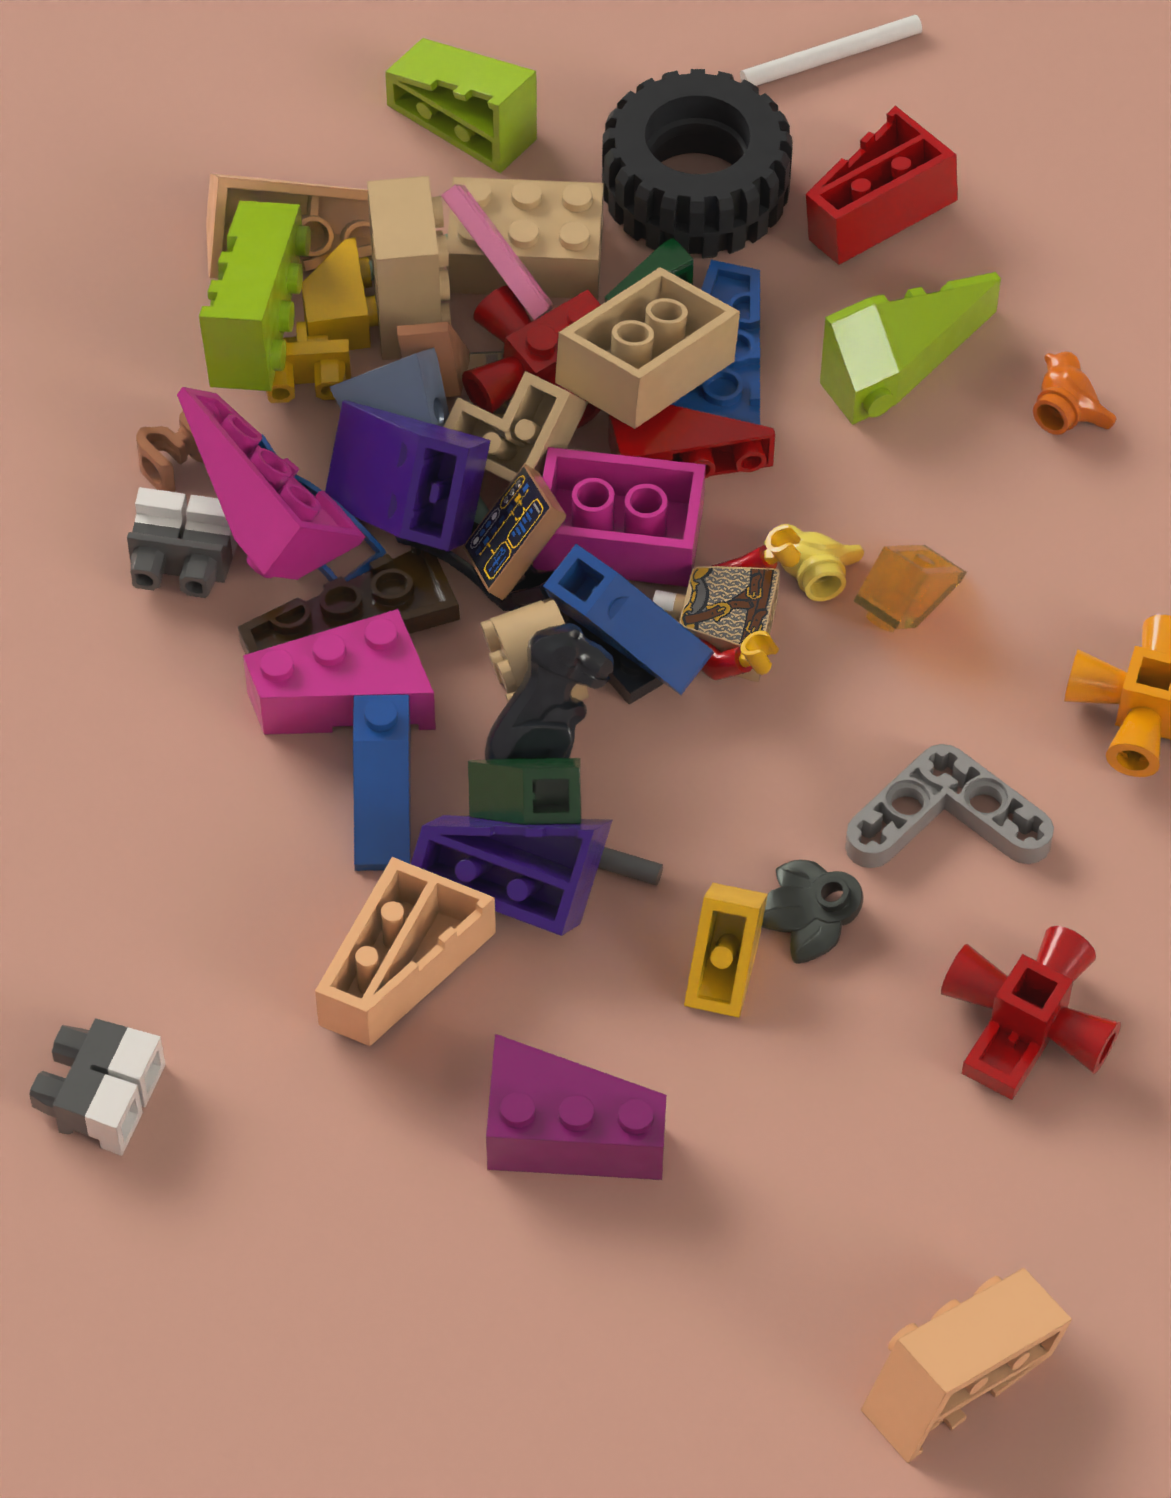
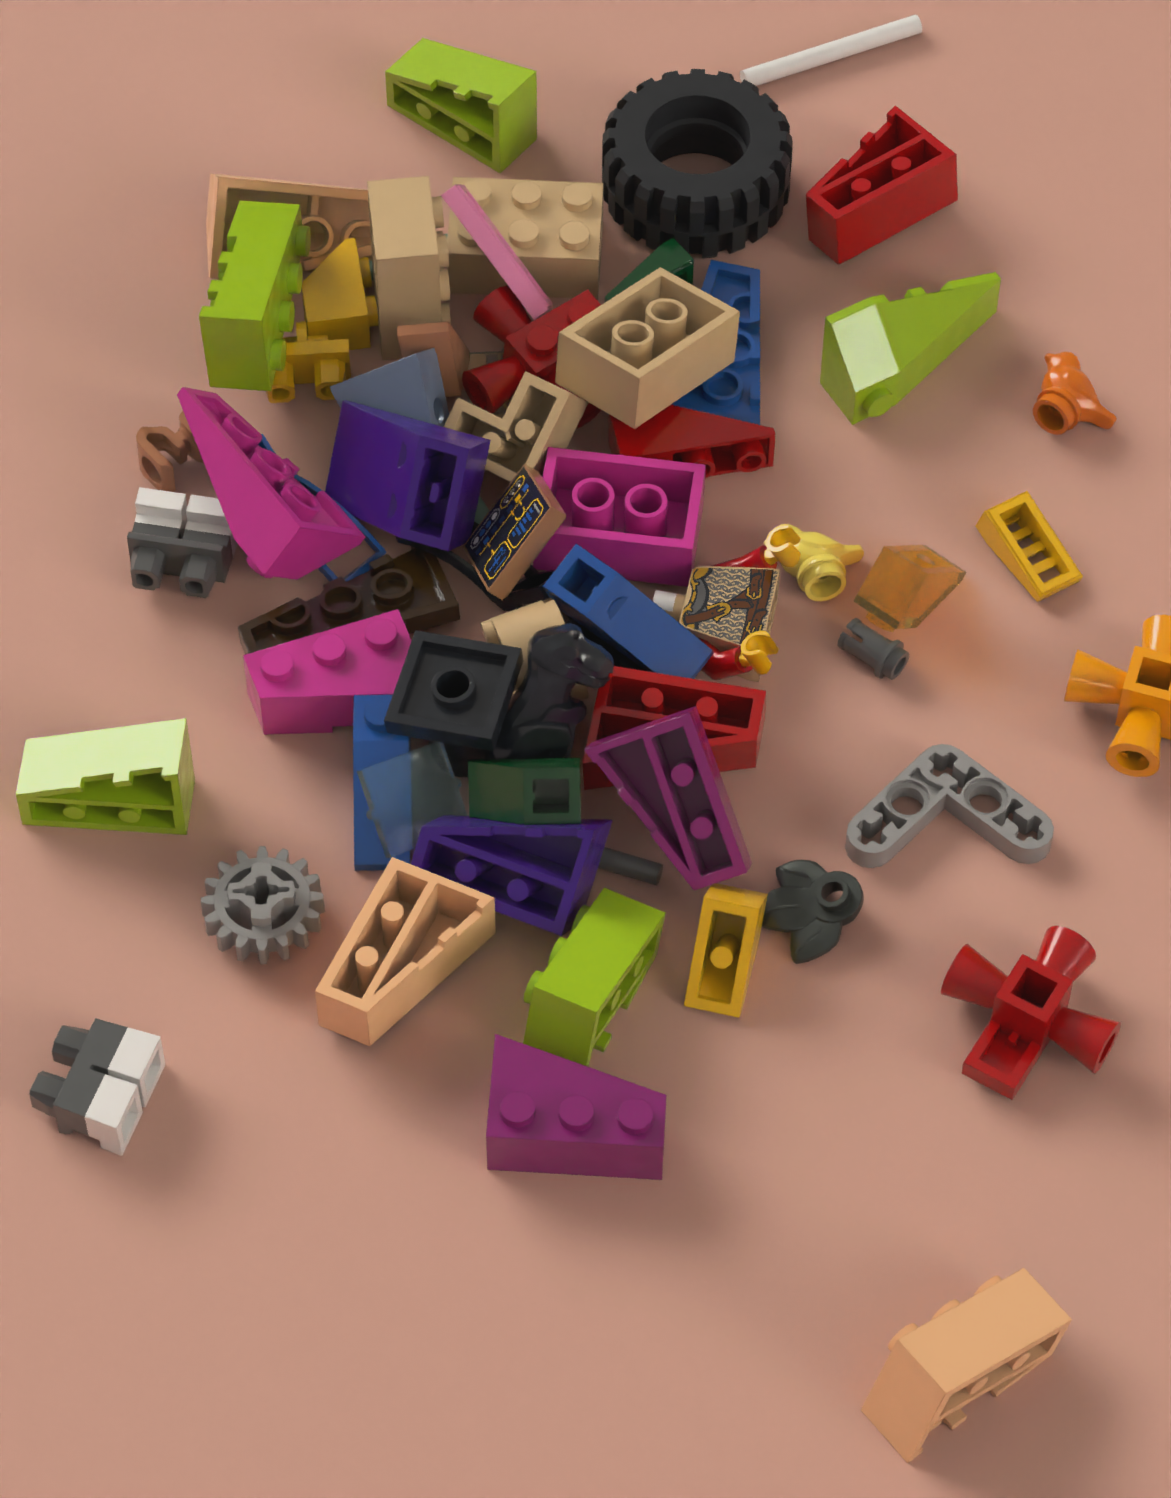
none -> lime wedge [16,718,195,835]
none -> light grey gear [201,846,325,964]
none -> clear light blue piece [357,742,468,858]
none -> black plant [384,630,524,777]
none -> lime wedge [523,888,666,1067]
none -> red wedge [582,666,766,790]
none -> magenta wedge [584,706,752,891]
none -> dark grey pin [837,618,910,680]
none -> yellow slope [975,491,1083,602]

